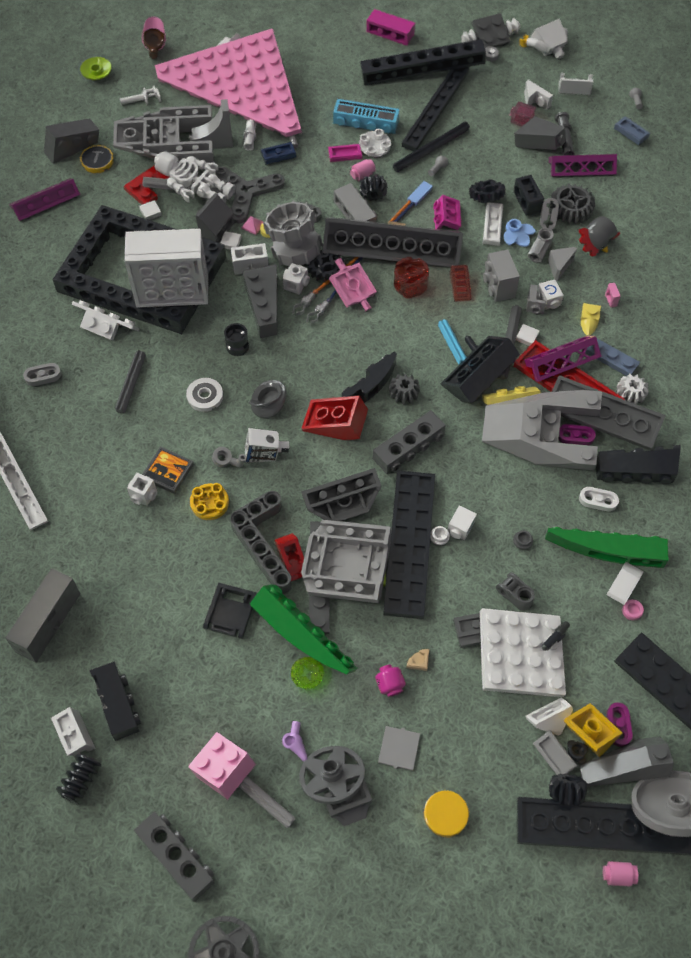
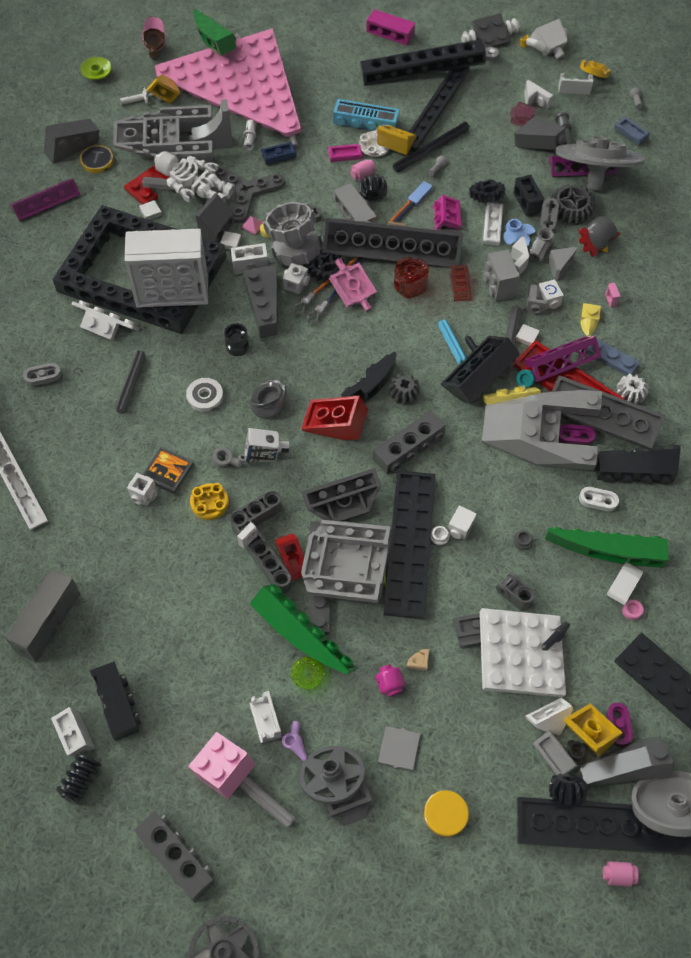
black container [203,582,257,639] -> none
none -> yellow slope [146,74,180,104]
none -> green slope [193,9,237,56]
none -> white tile [237,522,257,549]
none -> white hinge [250,691,281,744]
none -> yellow slope [377,125,417,155]
none -> white slope [511,236,529,275]
none -> teal tile [516,369,535,388]
none -> light grey piece [555,136,645,190]
none -> yellow tile [580,60,611,78]

